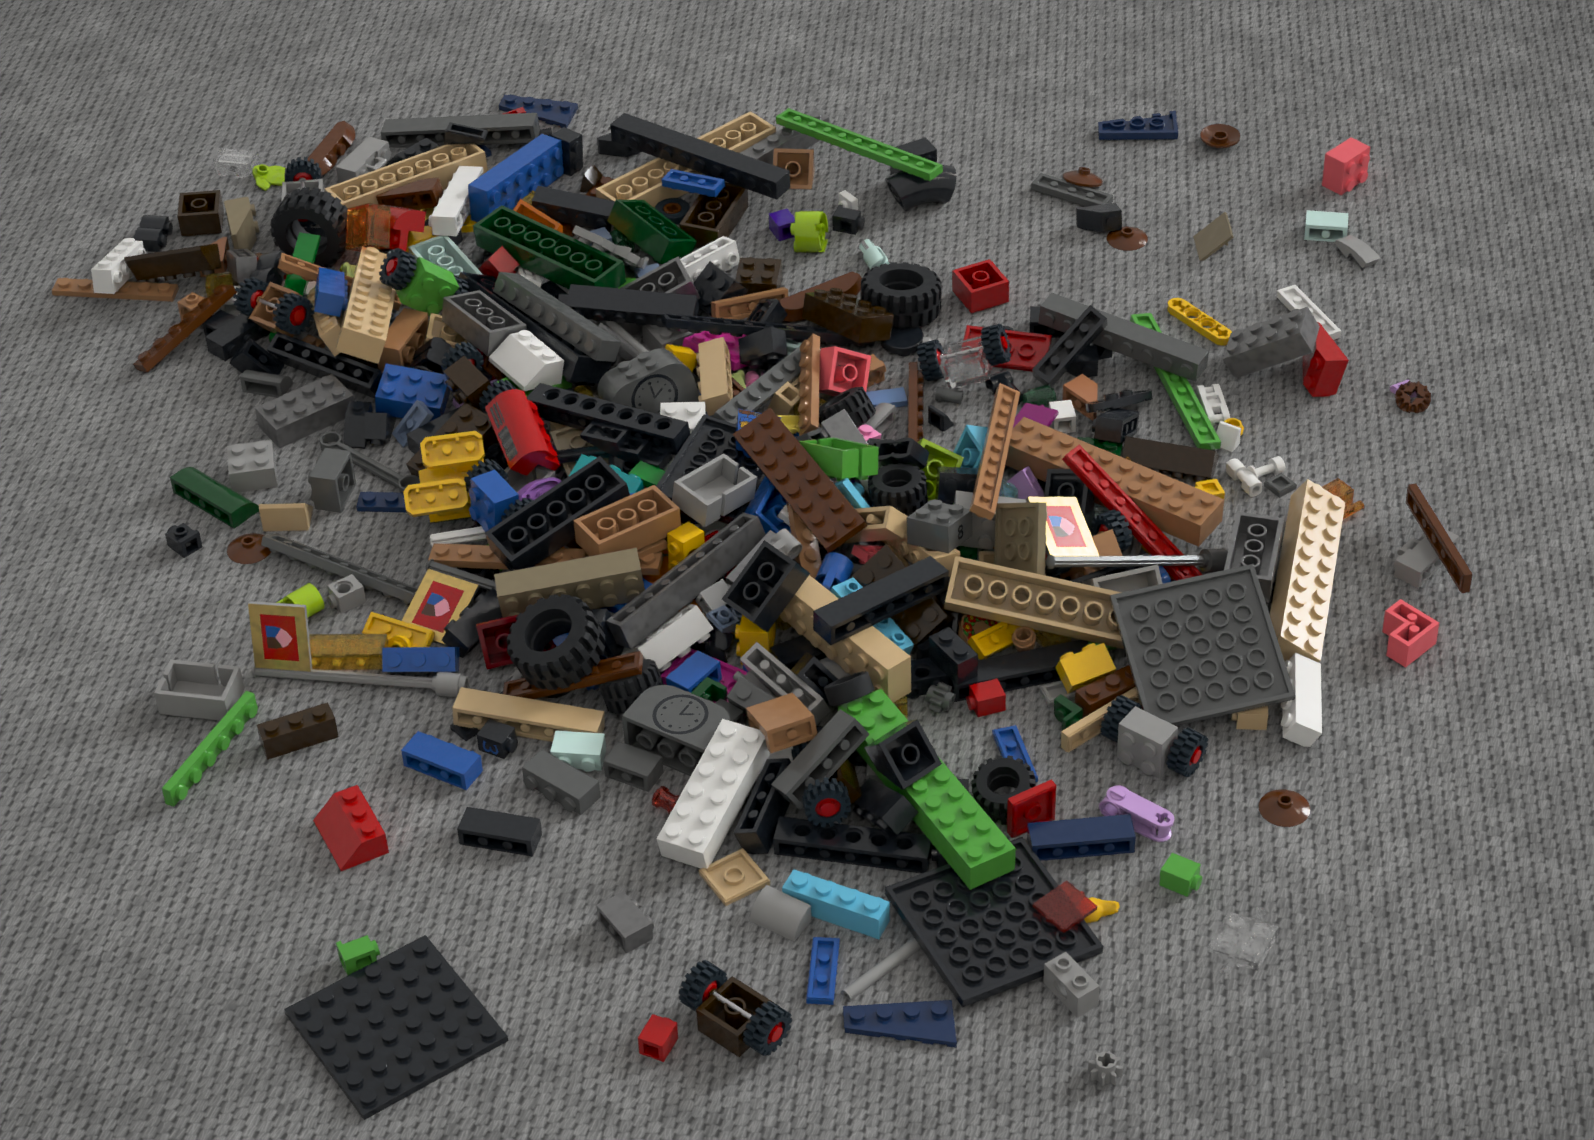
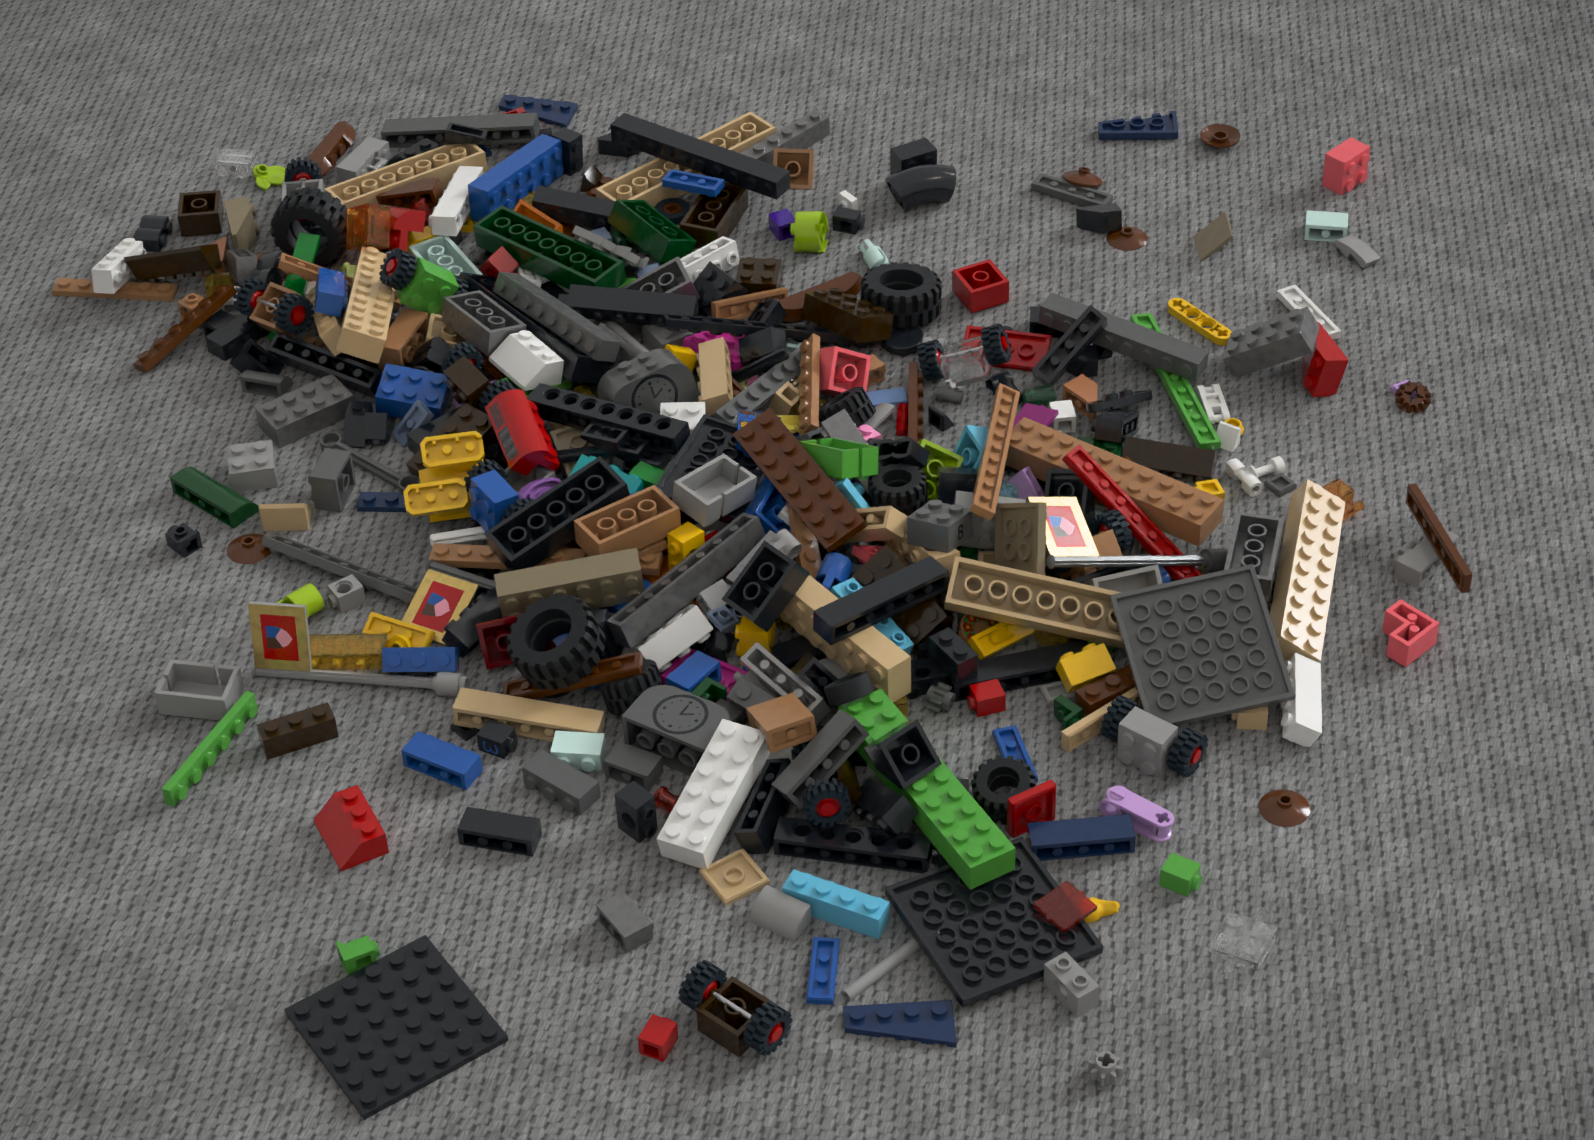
bright green plate [776,108,943,181] -> none
medium nougat cone [1012,626,1036,652] -> none
none -> clear red bush [409,196,433,222]
none -> black brick [615,781,658,843]
none -> black axle [731,348,789,383]
none -> red axle [896,403,908,436]

